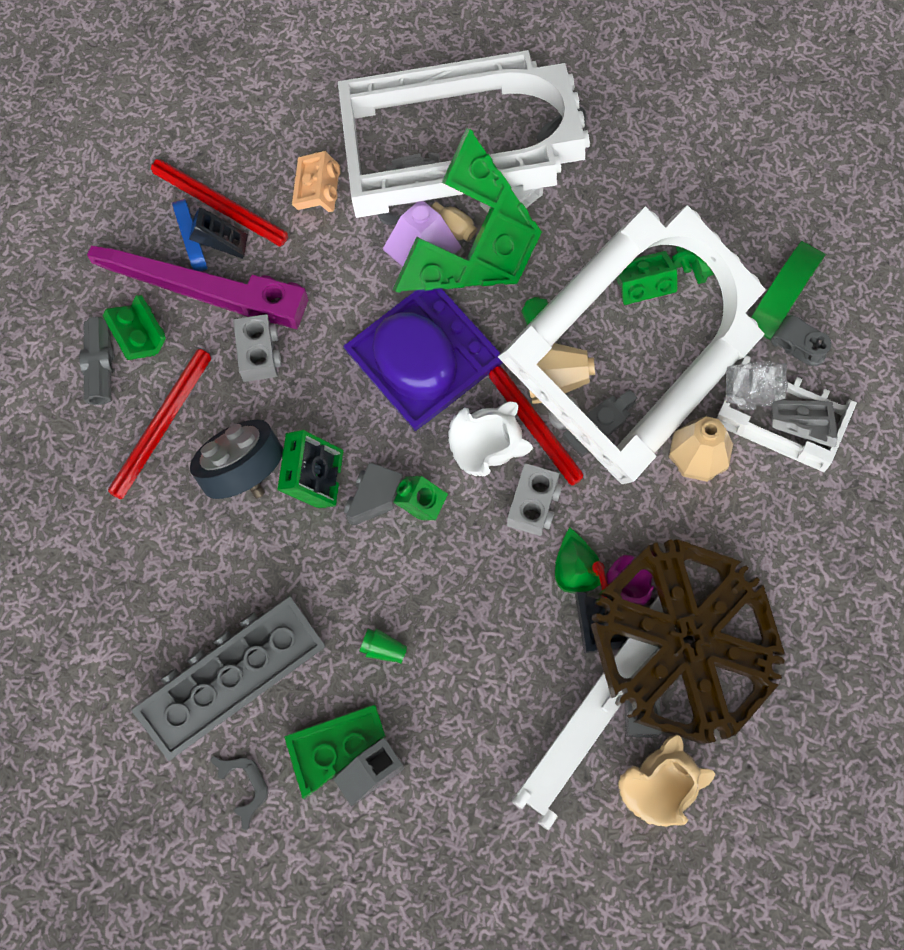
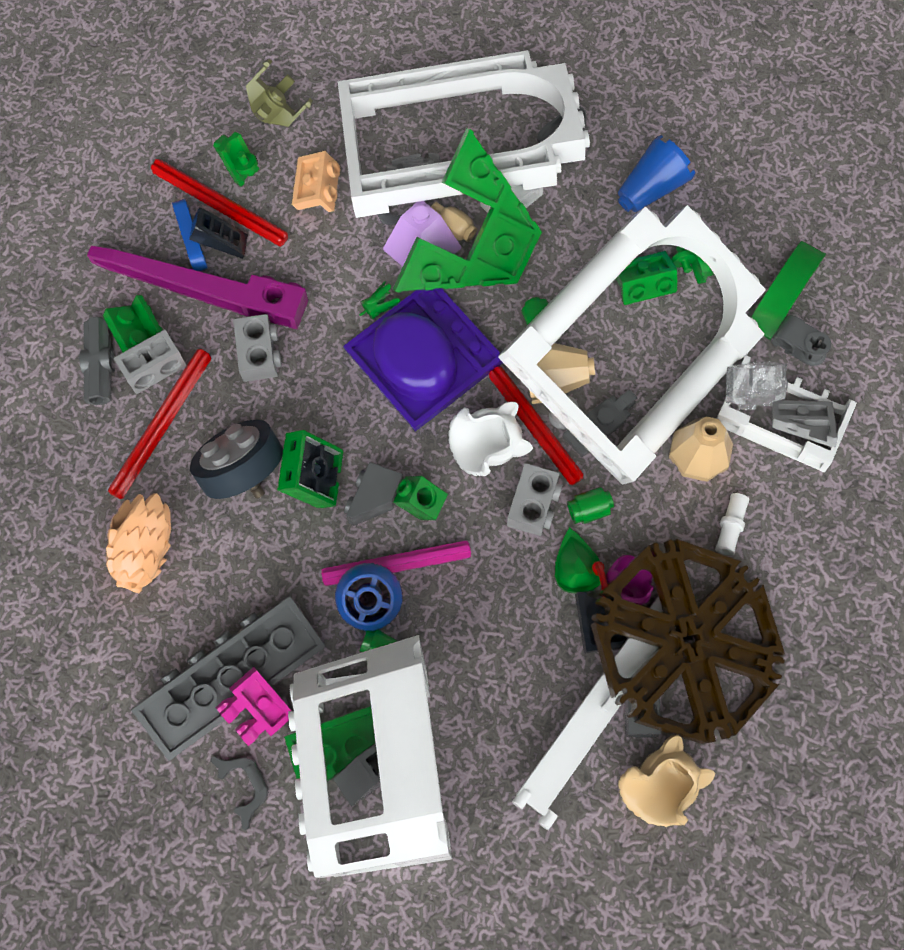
none -> light nougat head [106,493,171,593]
none -> light grey brick [114,330,187,394]
none -> green hips [213,131,259,187]
none -> dark pink plate [215,667,291,746]
none -> olive piece [245,58,313,127]
none -> white piece [288,635,452,878]
none -> dark pink axle [321,541,471,586]
none -> blue wheel [335,563,403,631]
none -> green piece [359,281,401,320]
none -> green brick [567,487,614,524]
none -> blue cone [618,135,695,212]
none -> white pin [715,493,749,556]

